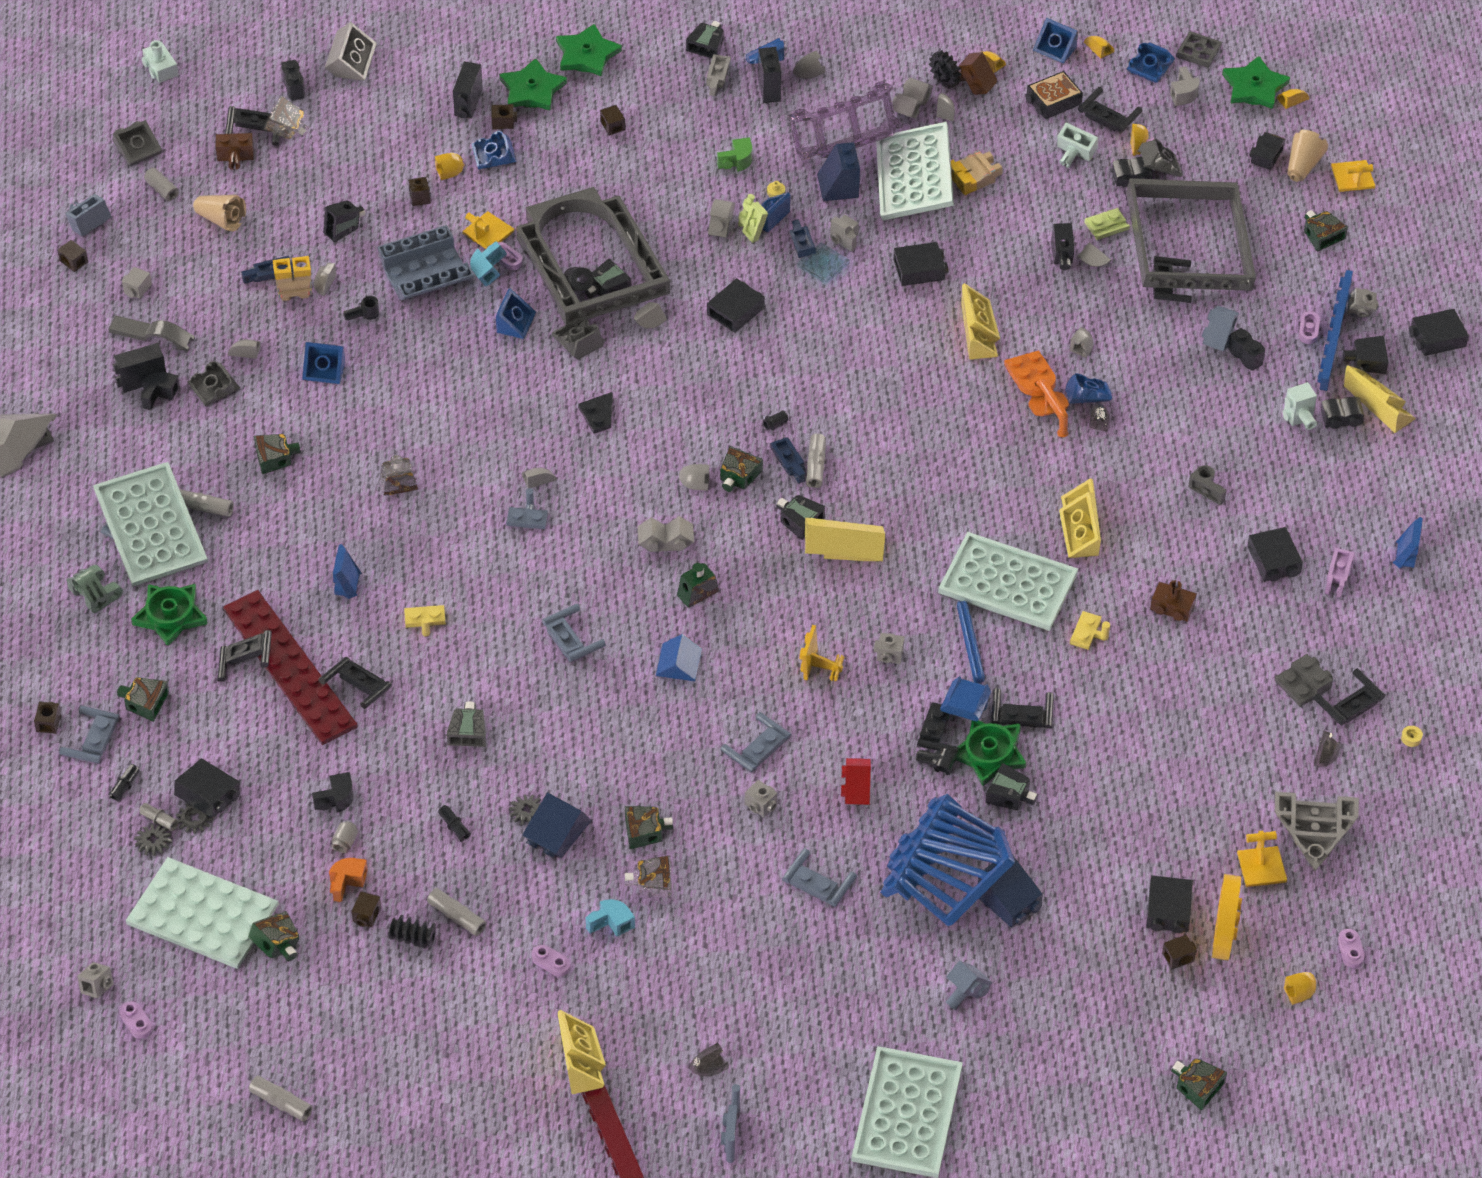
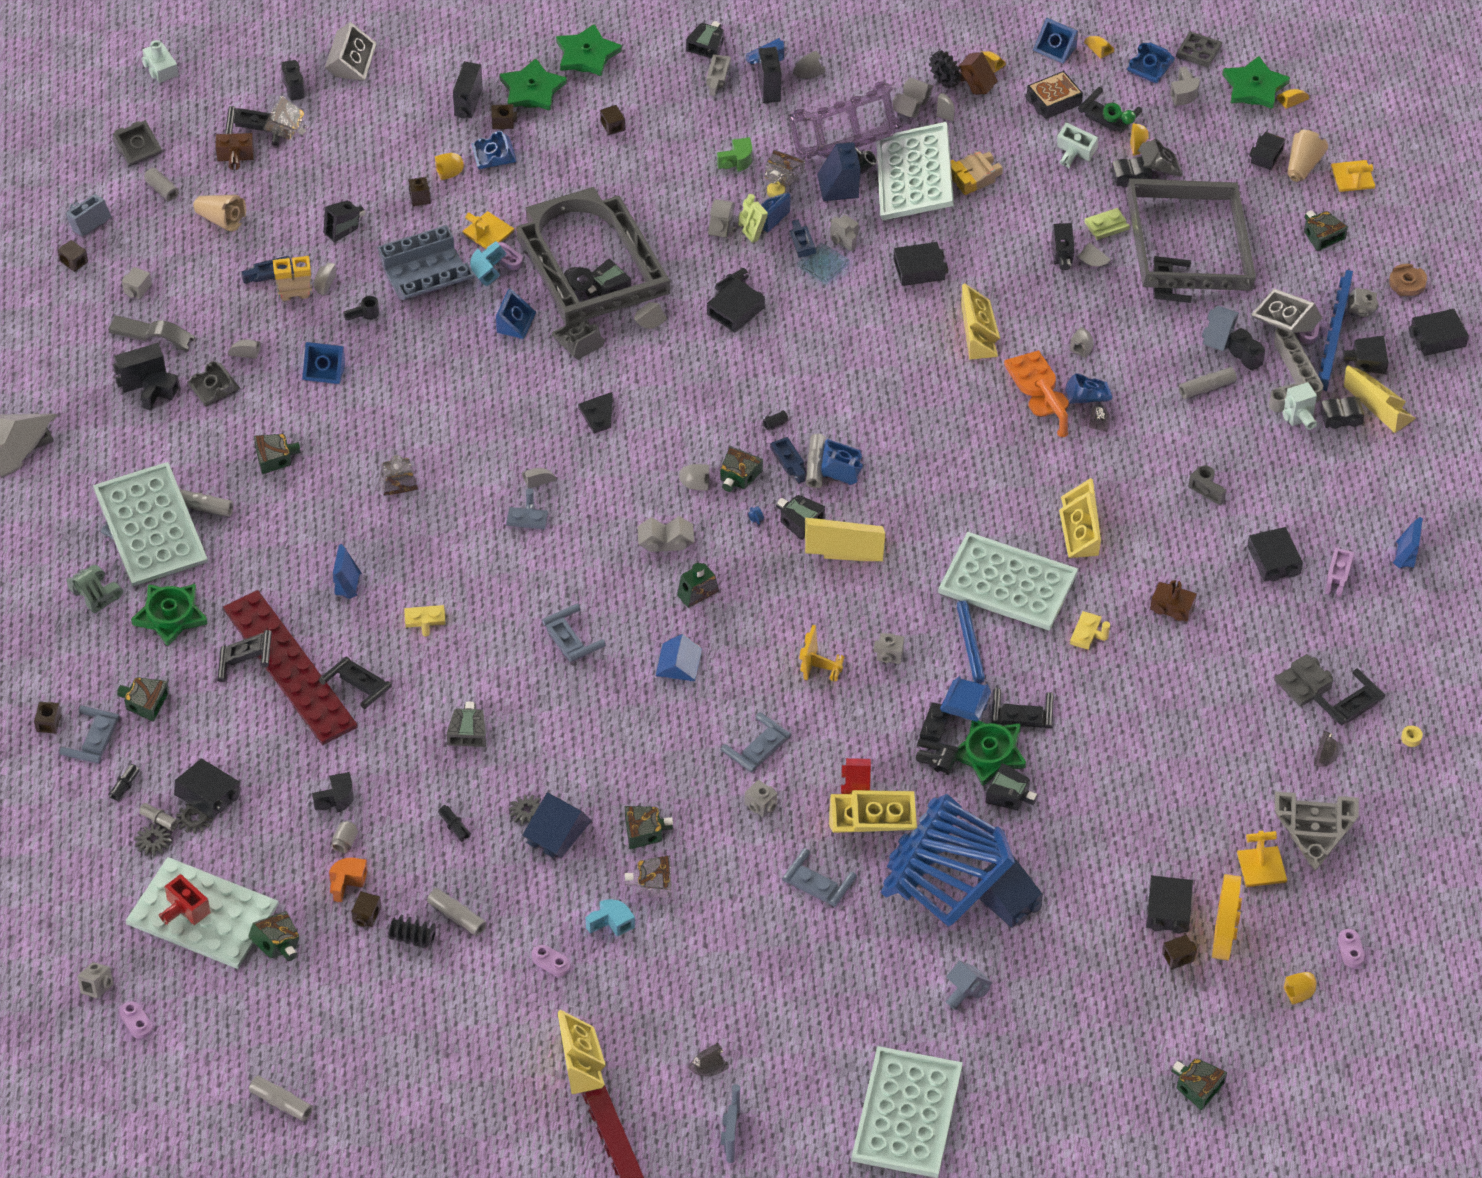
none -> red brick [159,874,211,925]
none -> black axle [715,268,749,293]
none -> blue plate [748,506,764,525]
none -> clear torso [764,150,806,186]
none -> blue slope [821,439,863,485]
none -> light yellow slope [829,790,917,833]
none -> black axle [847,142,877,174]
none -> green plate [1103,103,1136,125]
none -> light grey axle [1179,367,1237,399]
none -> light grey slope [1251,289,1322,333]
none -> light grey beam [1269,327,1323,412]
none -> medium nougat plate [1389,264,1427,296]

